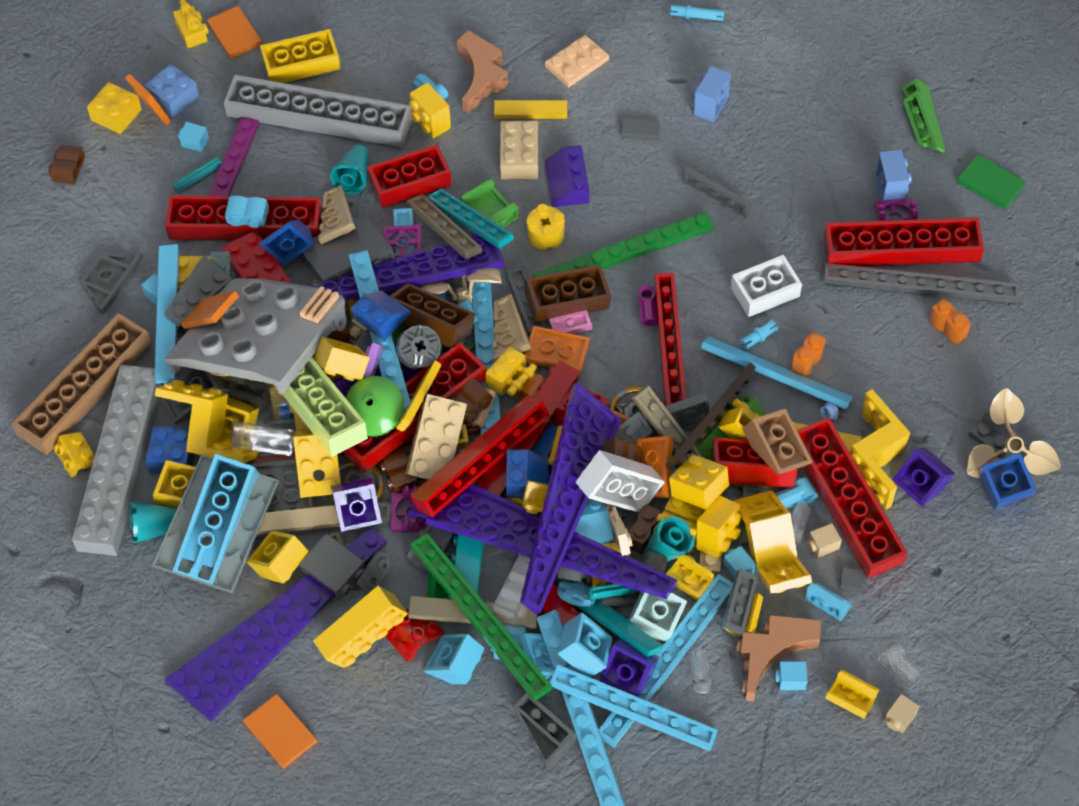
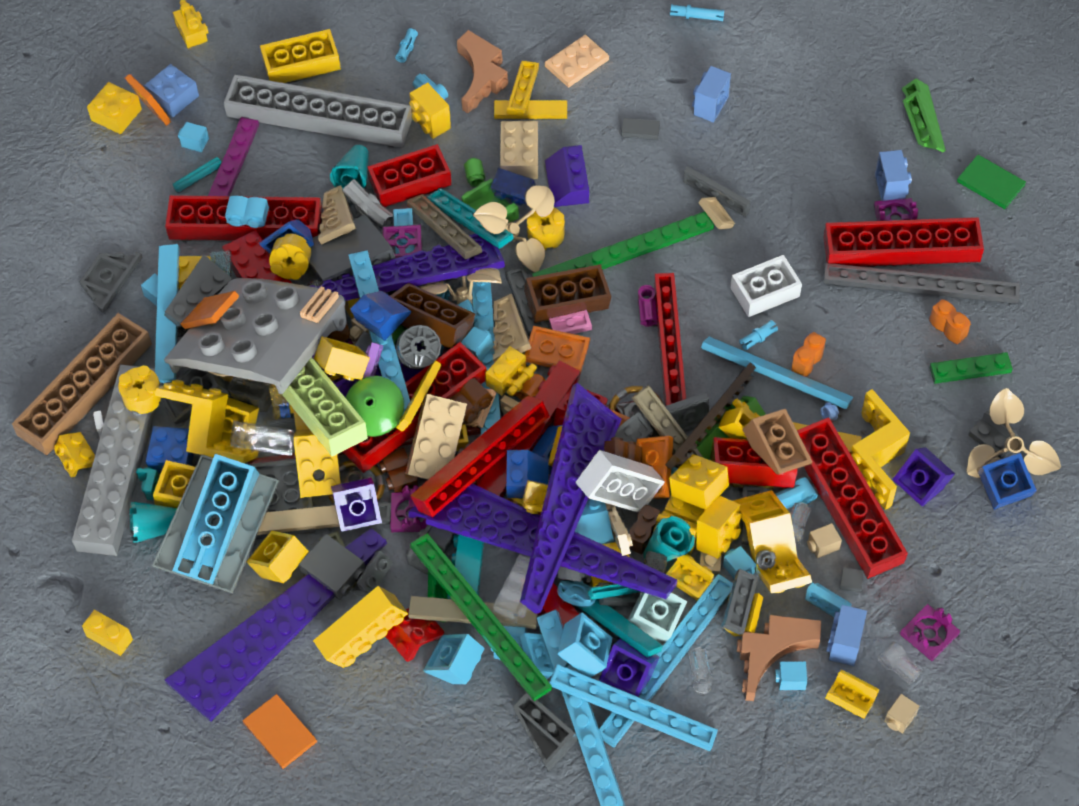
reddish brown brick [49,145,85,184] -> none
orange tile [206,6,262,59] -> none
none -> yellow brick [82,609,133,656]
none -> white tile [93,410,105,437]
none -> yellow brick [118,365,162,414]
none -> teal bracket [136,467,159,501]
none -> yellow brick [269,234,311,280]
none -> light grey piece [342,179,394,228]
none -> medium azure pin [395,28,418,63]
none -> medium azure brick [461,327,495,361]
none -> bright green brick [464,158,485,187]
none -> tan plant [473,185,554,273]
none -> clear blue slope [490,168,536,205]
none -> tan plate [500,395,519,414]
none -> yellow tile [506,61,539,116]
none -> tan tile [699,197,735,229]
none -> dark grey plate [756,550,776,570]
none -> medium blue brick [826,605,867,666]
none -> magenta piece [900,604,960,661]
none -> green plate [929,352,1013,384]

